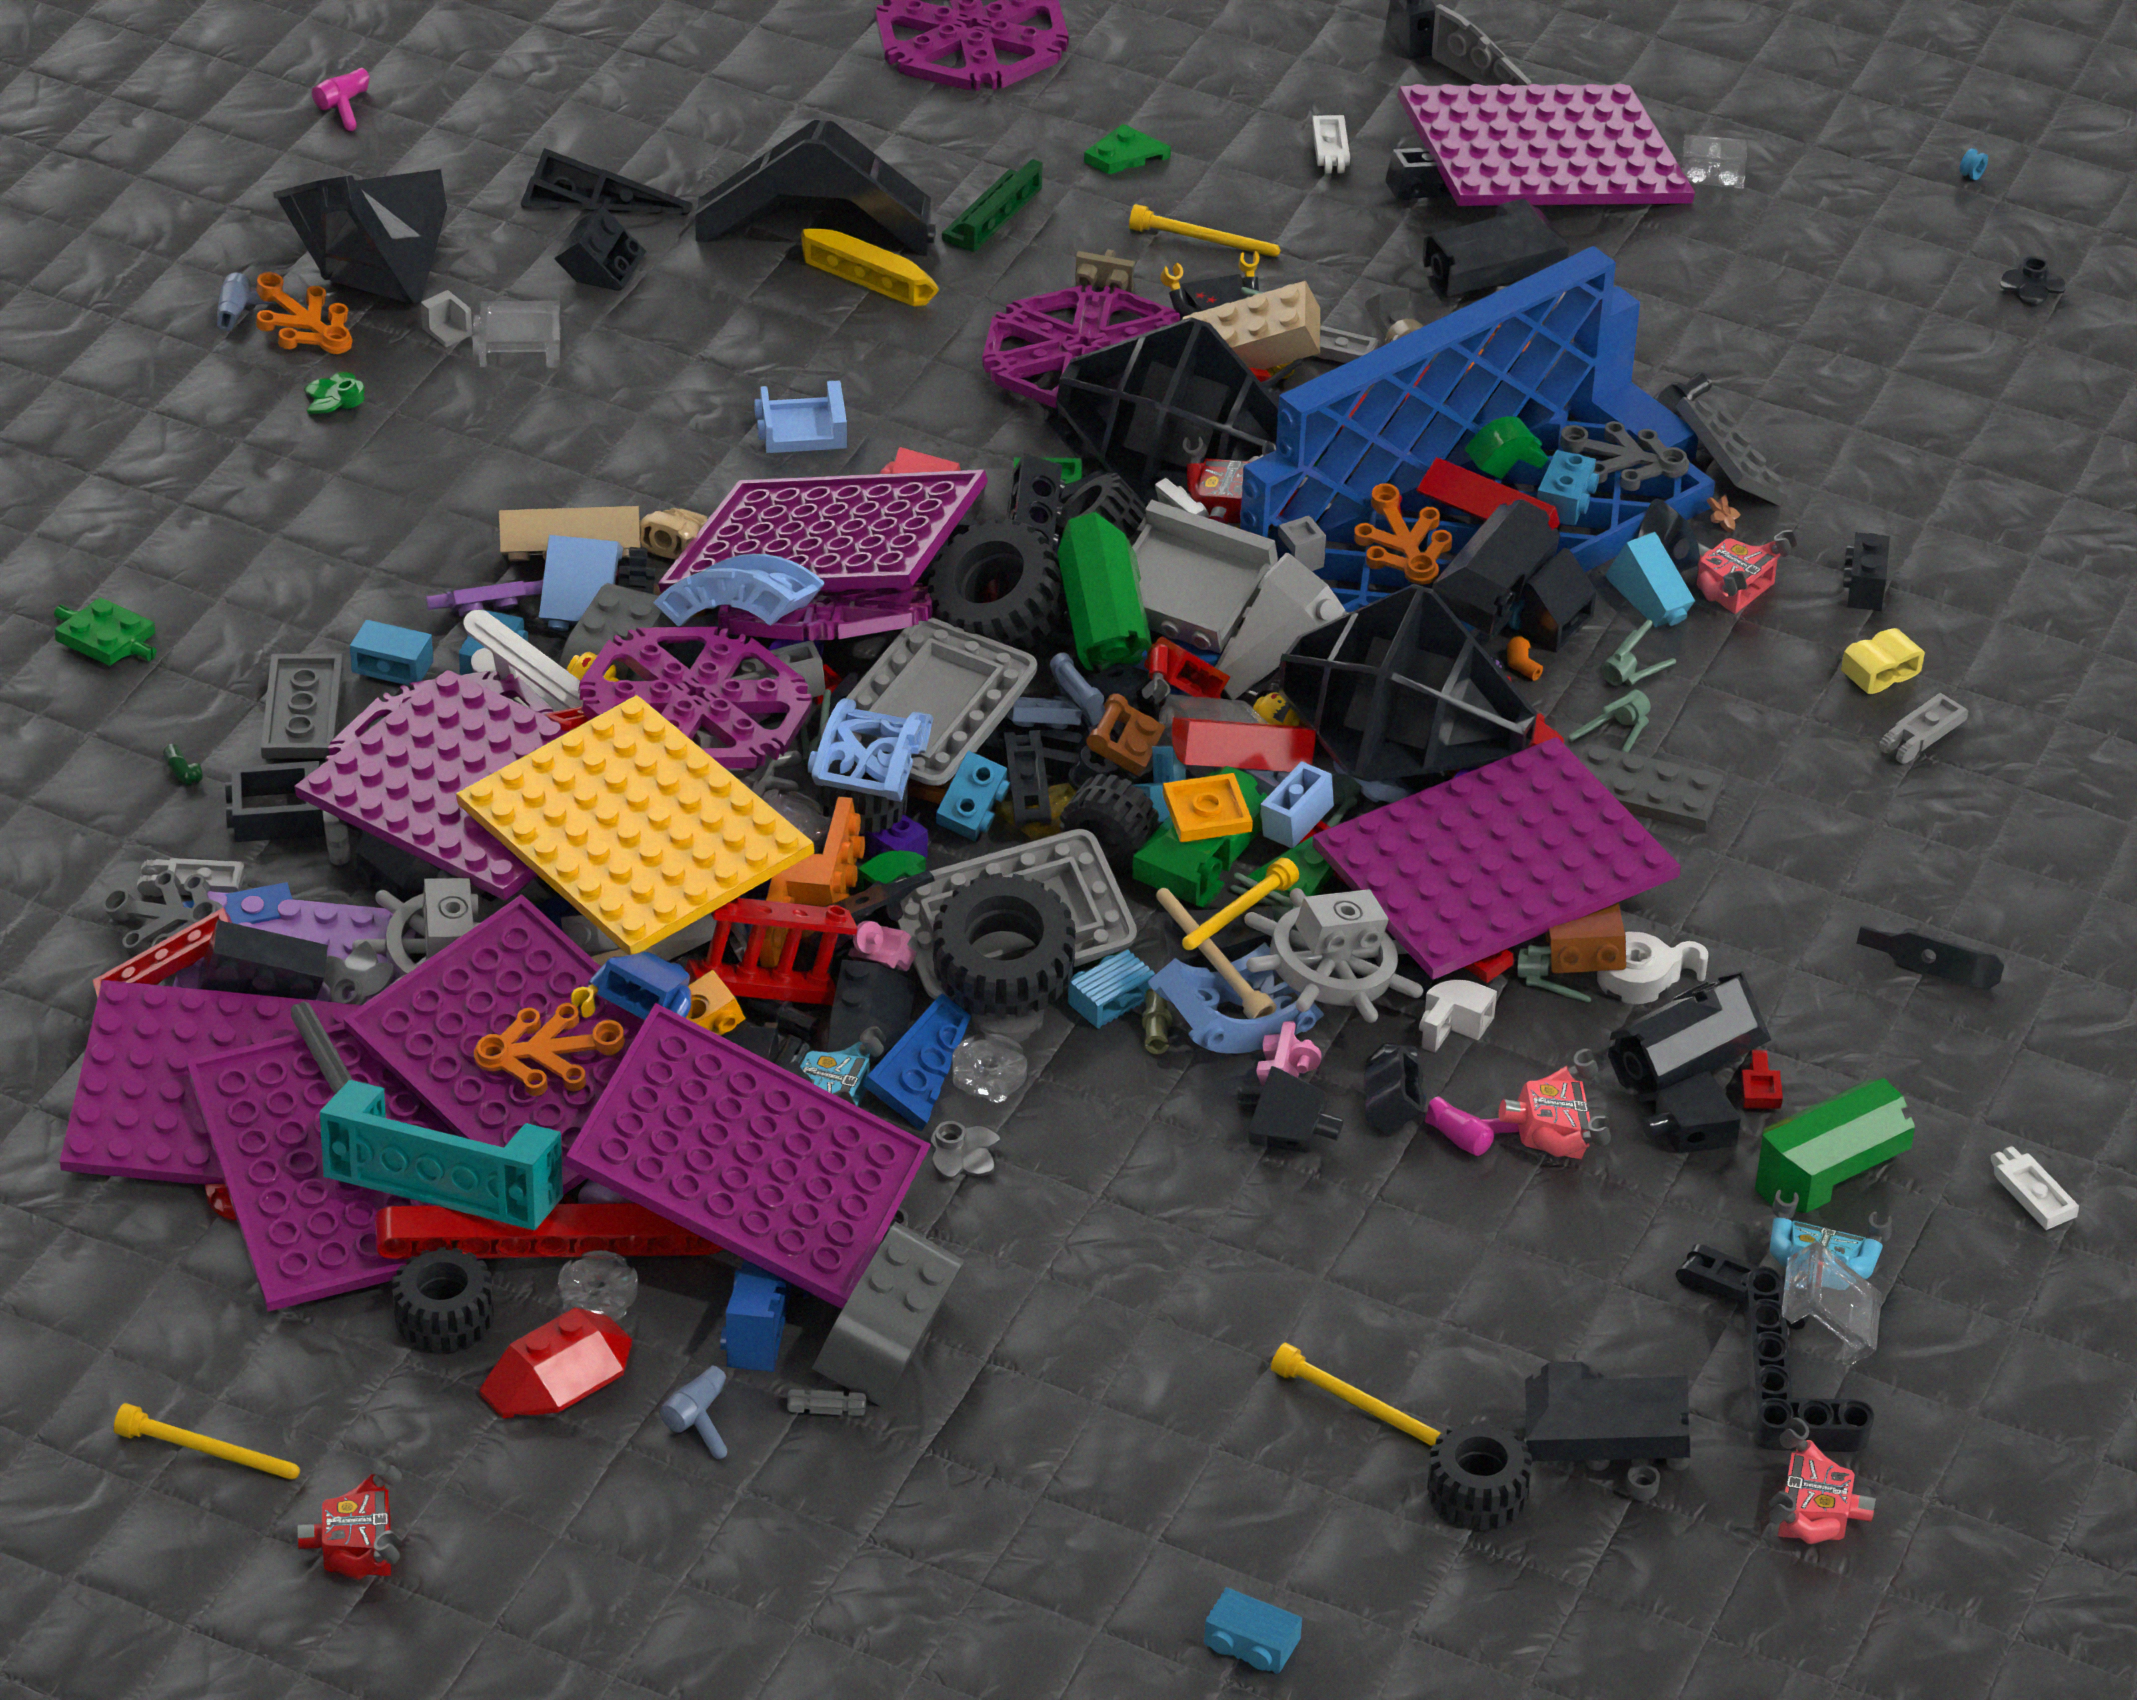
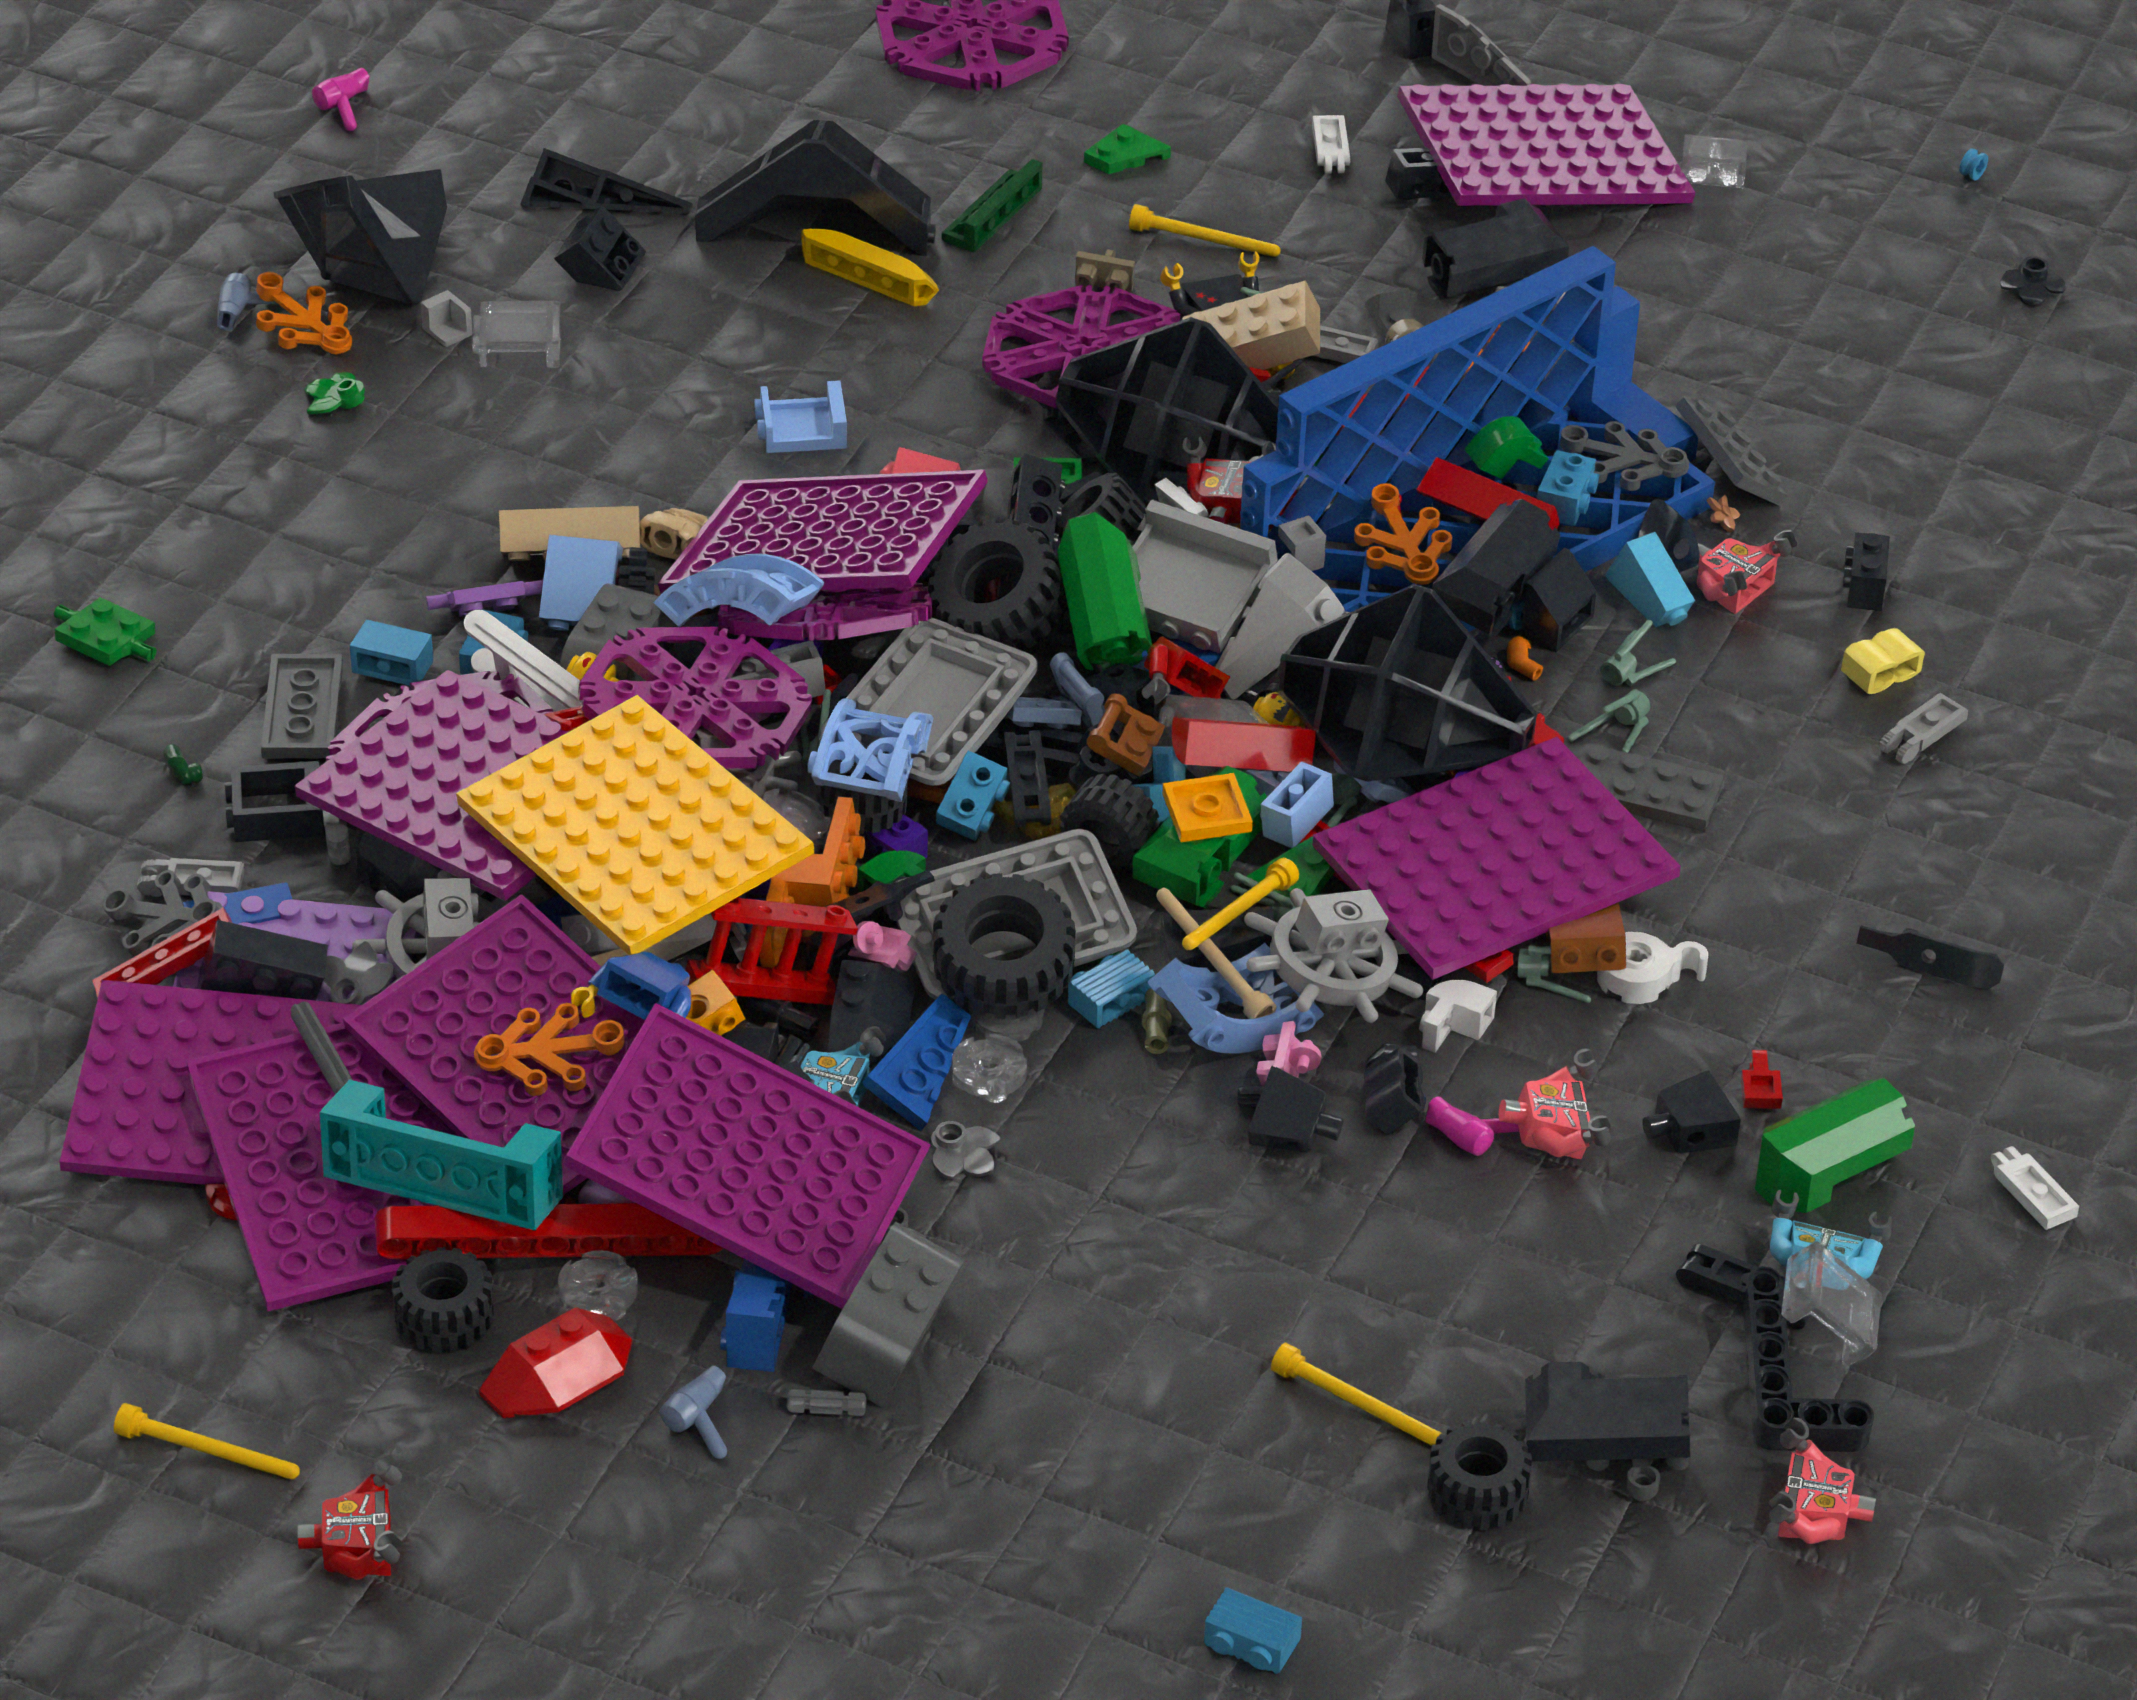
black brick [1608,971,1772,1102] -> none
black arm [1653,372,1712,417] -> none

